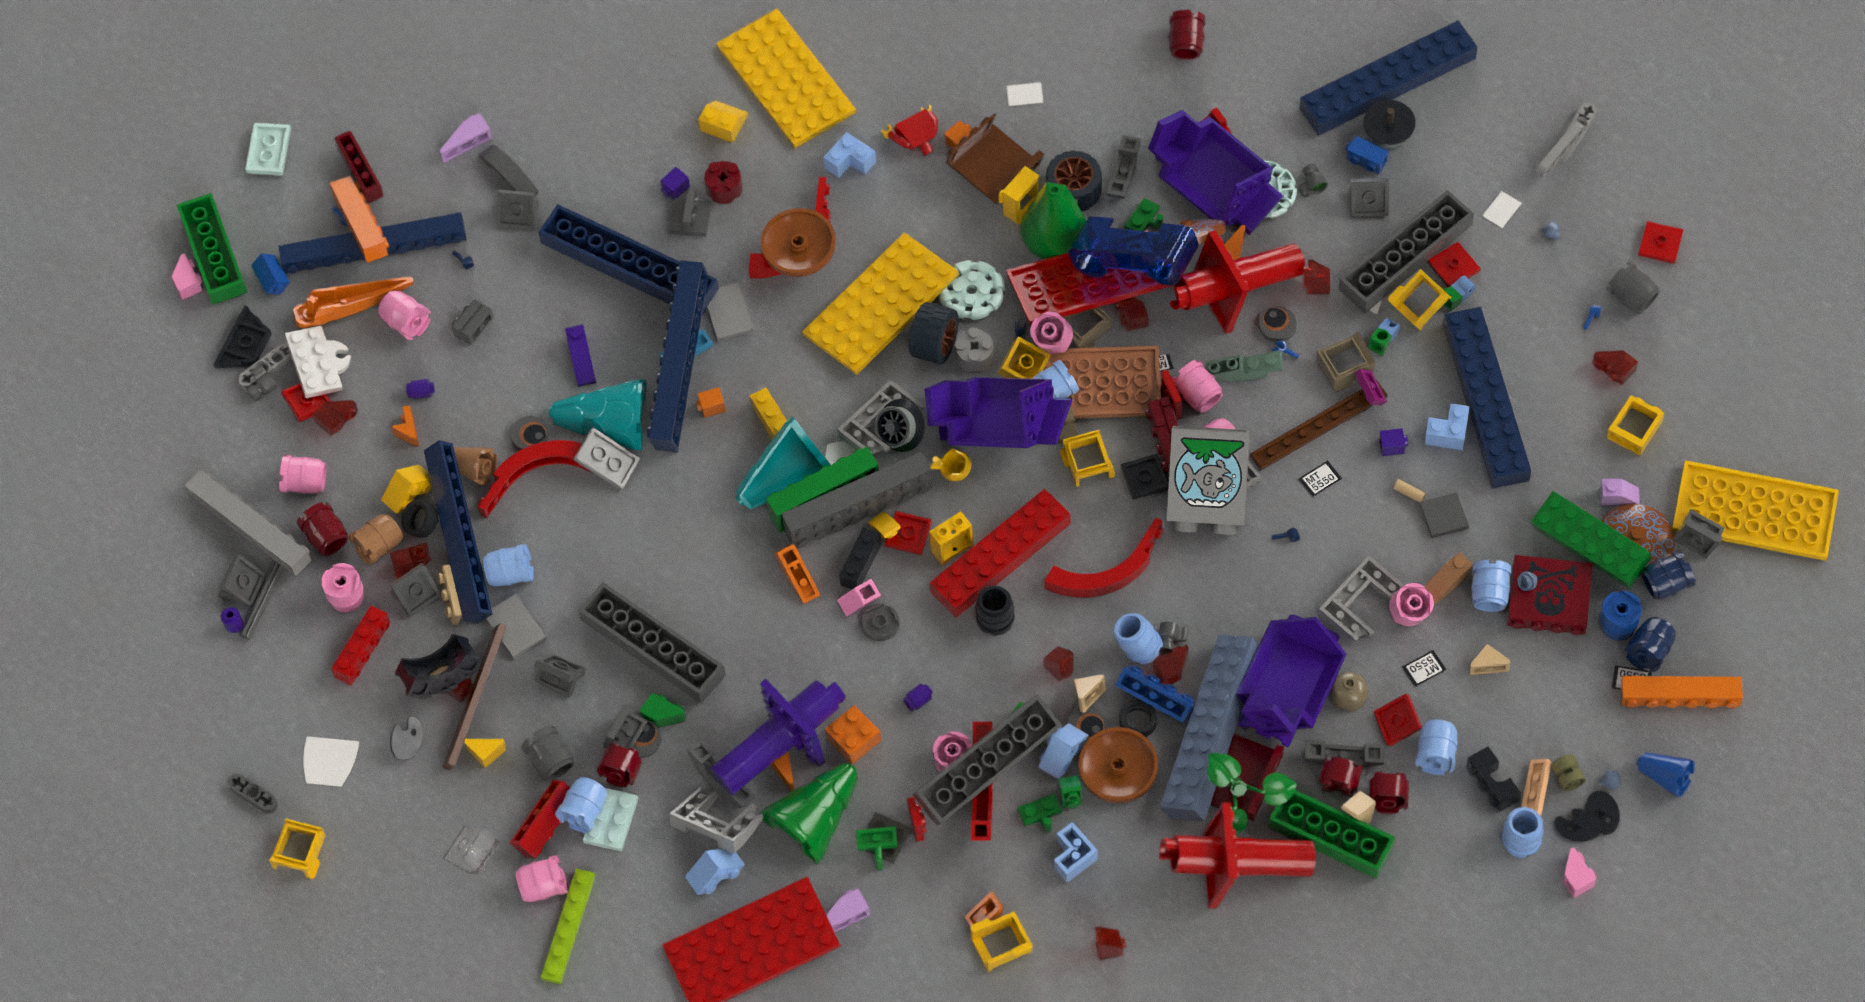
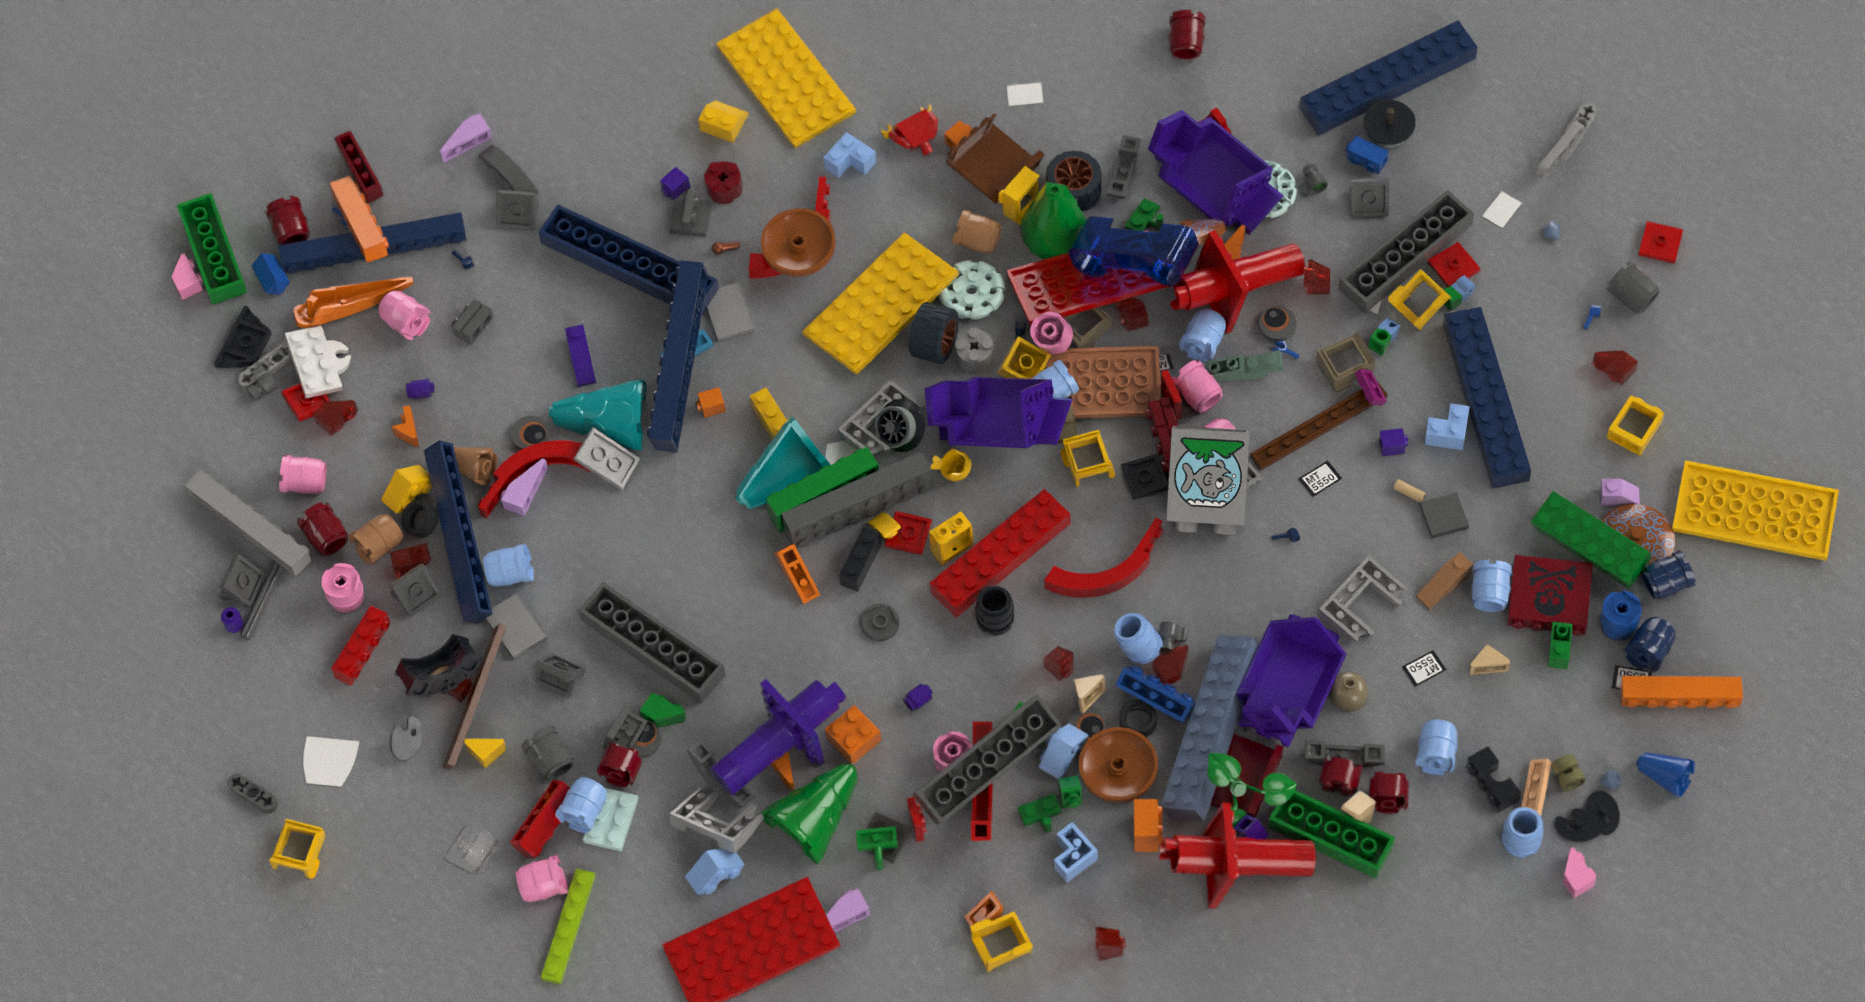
light aqua plate [245,123,291,176] -> none
tan tile [437,565,462,625] -> none
bright pink slope [837,579,881,617] -> none
red plate [1373,693,1422,747] -> none
bright pink brick [1389,583,1434,626] -> none
sand blue plate [1517,571,1537,591] -> none
dark grey bracket [1673,509,1725,558] -> none
none -> dark red piece [265,196,310,245]
none -> lavender slope [501,459,548,516]
none -> copper piece [712,242,740,255]
none -> medium nougat piece [952,209,1002,254]
none -> orange brick [1134,799,1162,852]
none -> light blue piece [1179,309,1226,362]
none -> dark purple brick [1233,814,1269,839]
none -> green slope [1548,622,1572,669]

